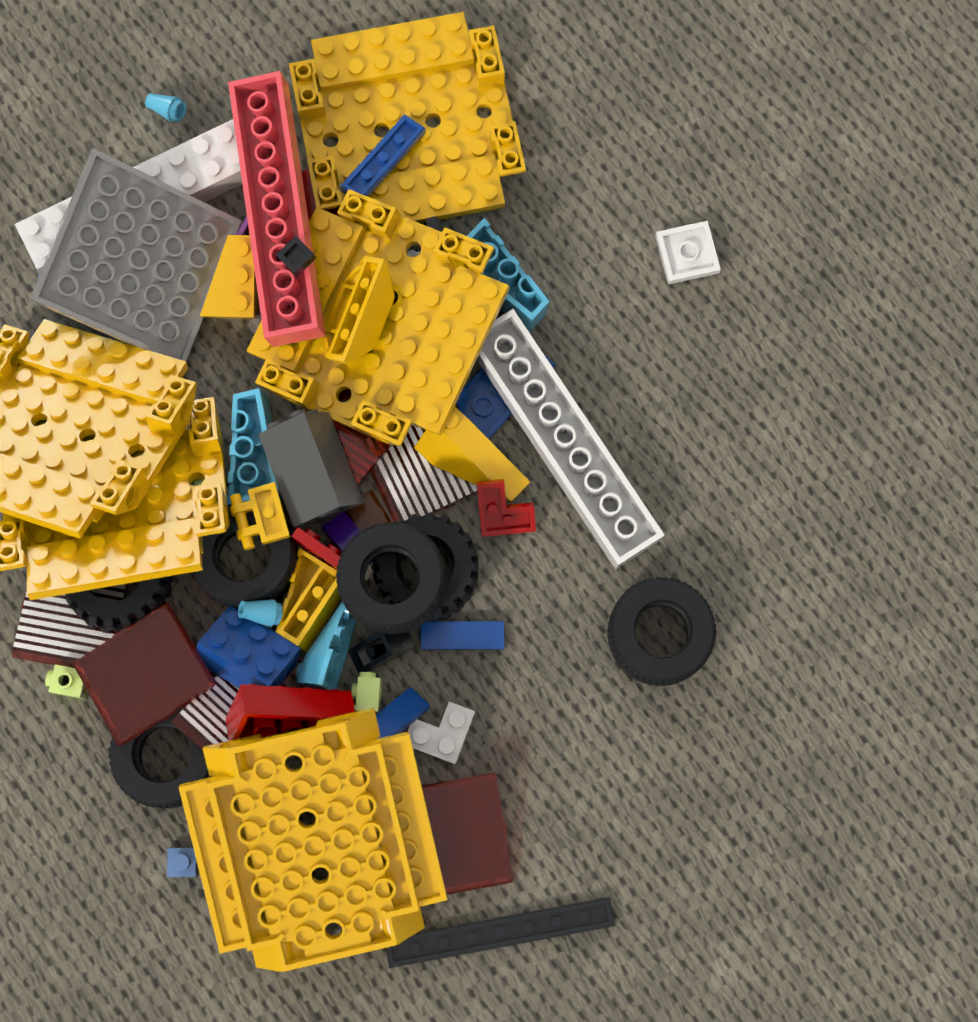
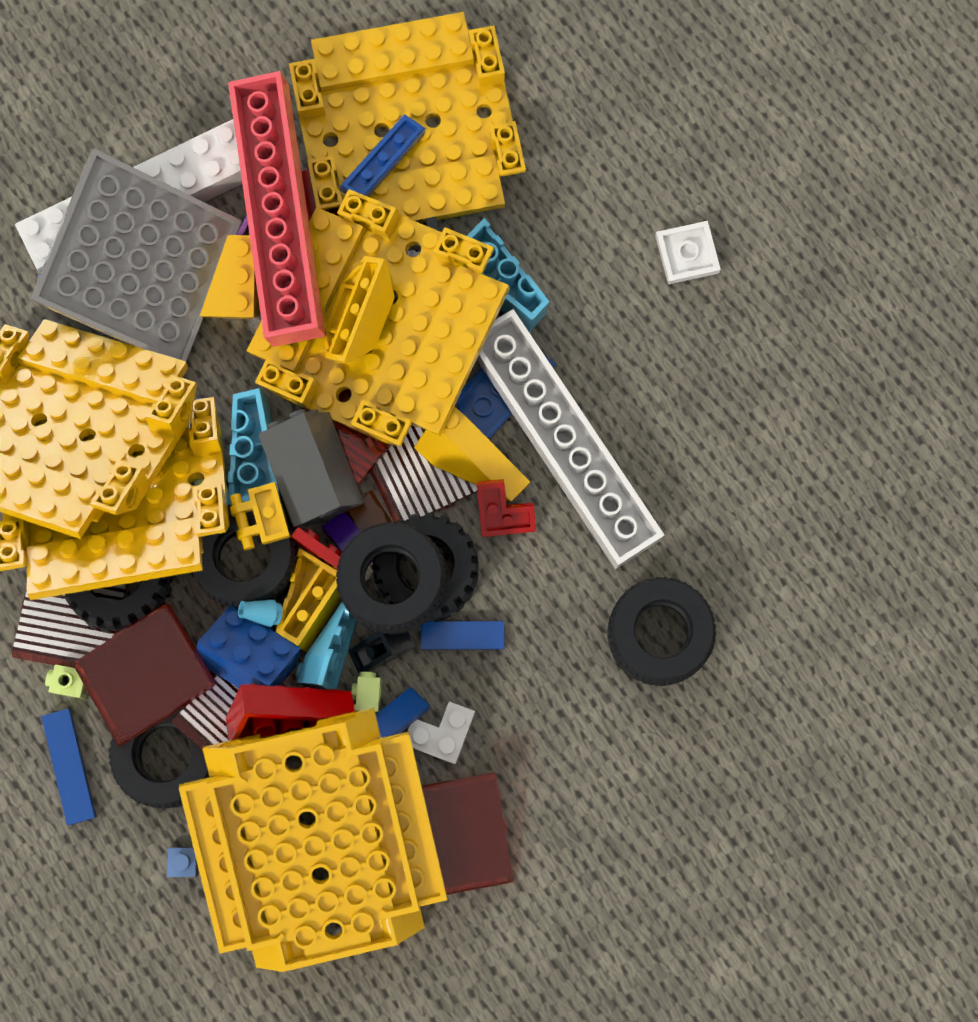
medium azure cone [145,93,186,122] -> none
black plate [276,236,317,277] -> none
black tile [386,897,615,968] -> none
none -> blue tile [41,708,97,826]

